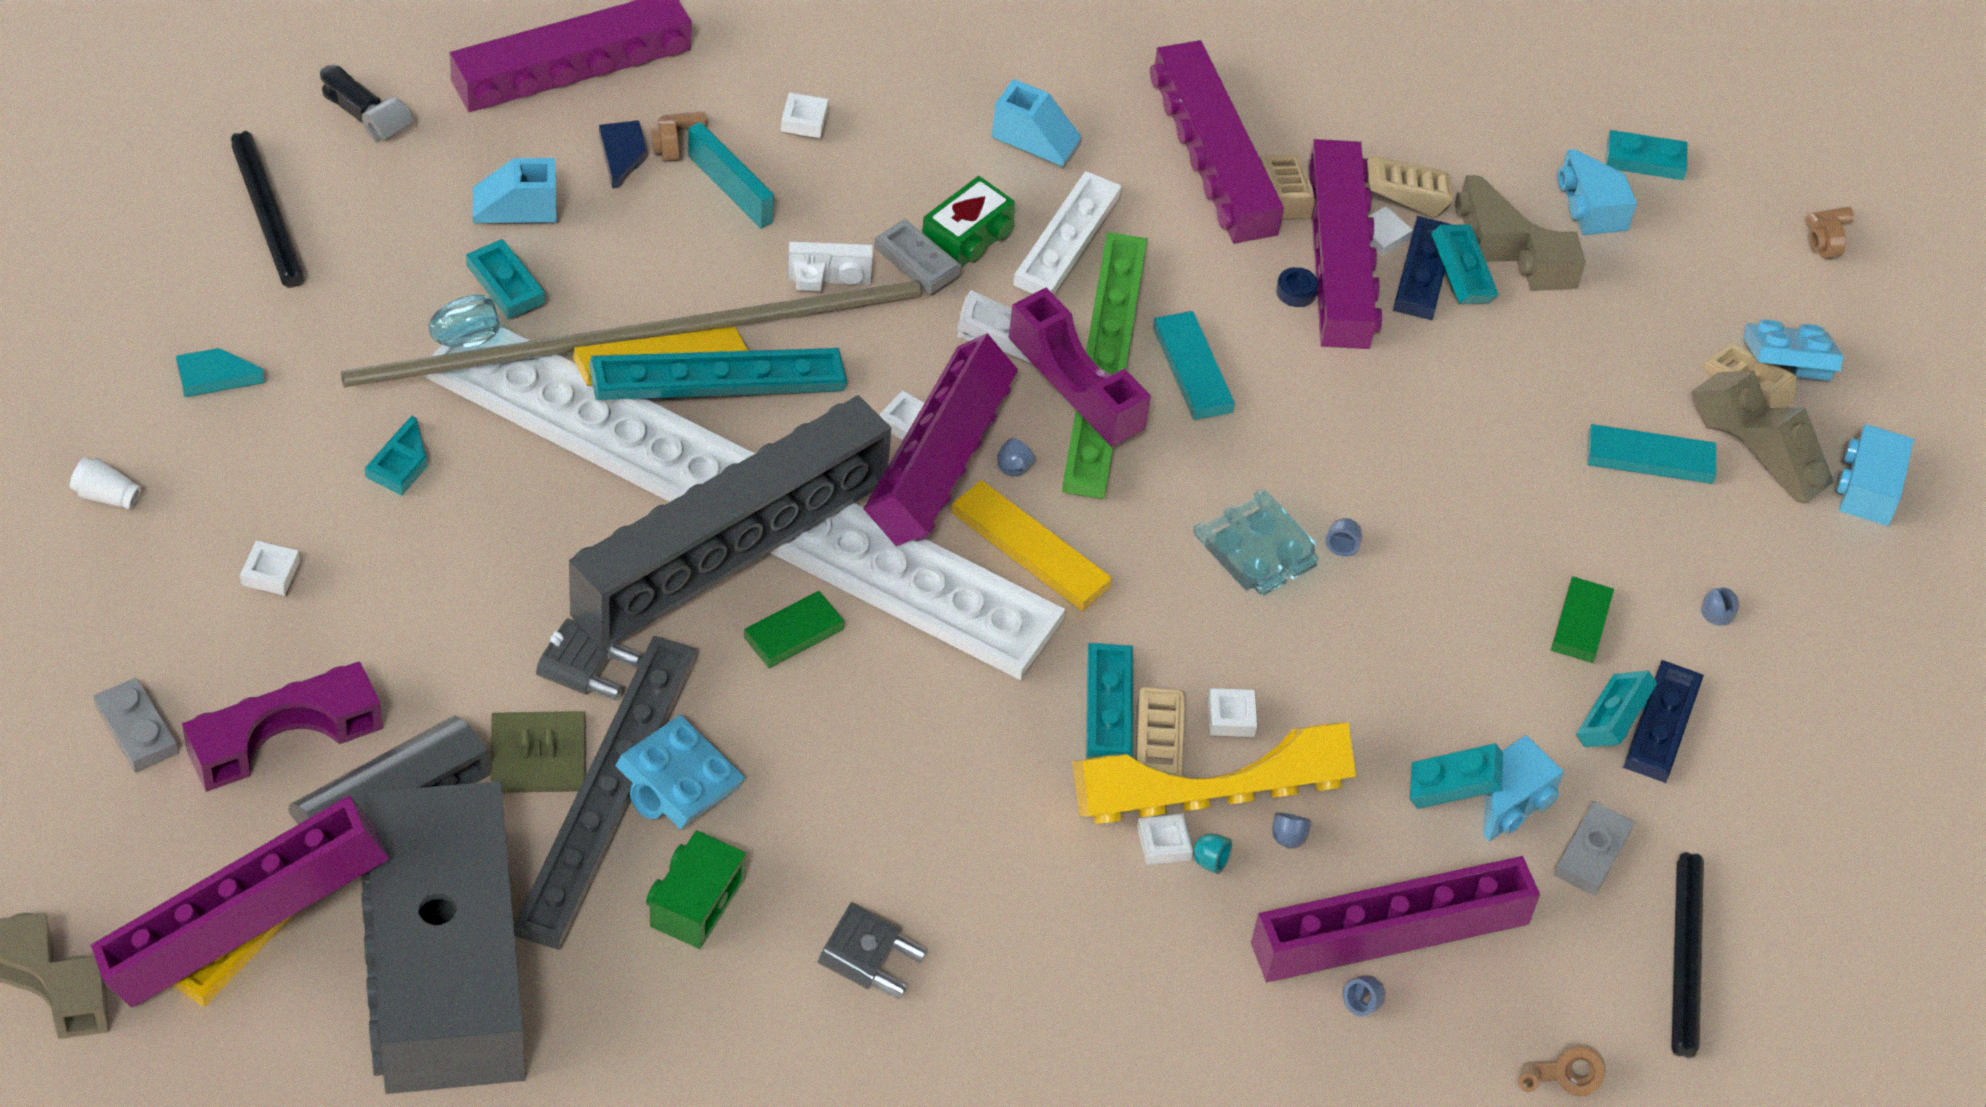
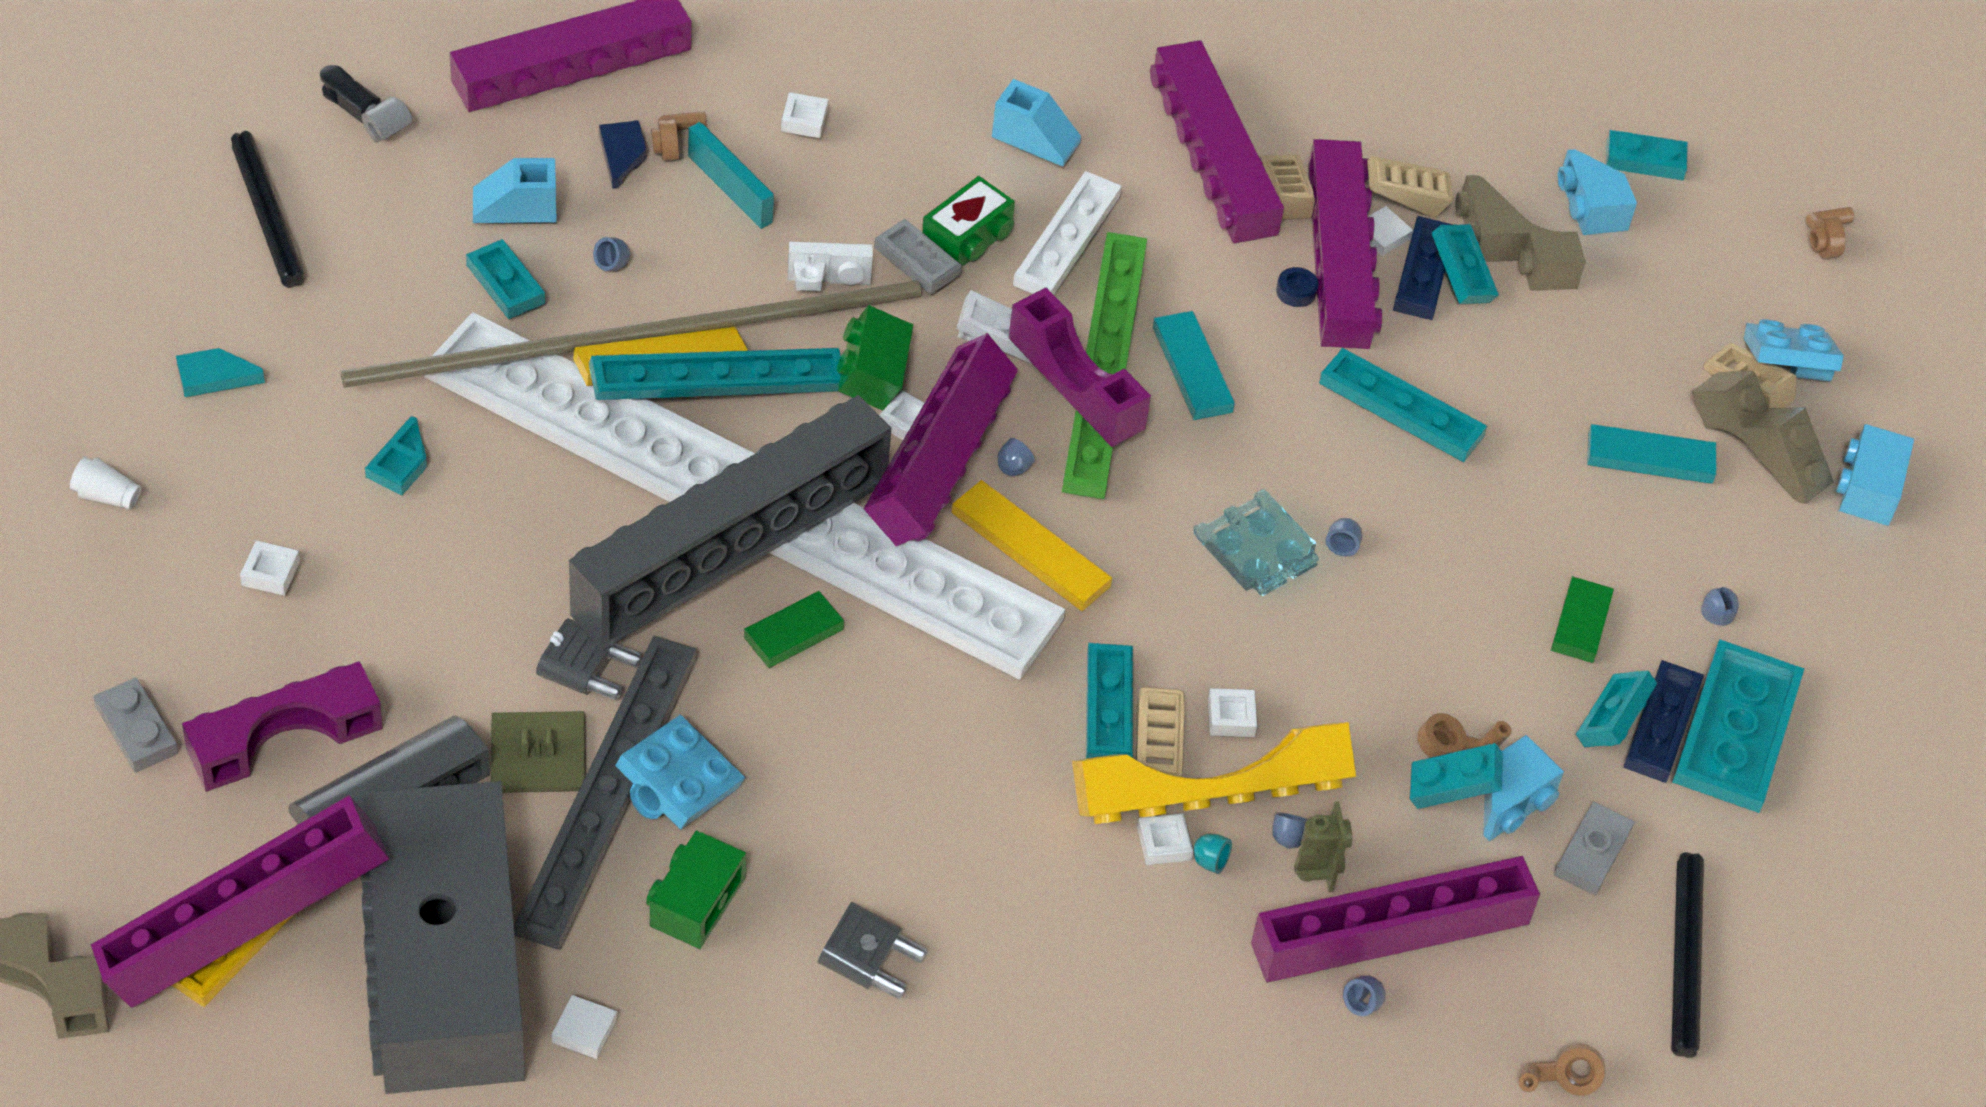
clear light blue animal [428,294,500,348] -> none
none -> white tile [552,995,617,1059]
none -> sand blue hinge [593,237,631,271]
none -> green brick [837,305,914,411]
none -> olive hinge [1294,801,1352,892]
none -> teal plate [1319,347,1487,462]
none -> medium nougat plate [1417,713,1512,758]
none -> teal plate [1672,639,1805,813]

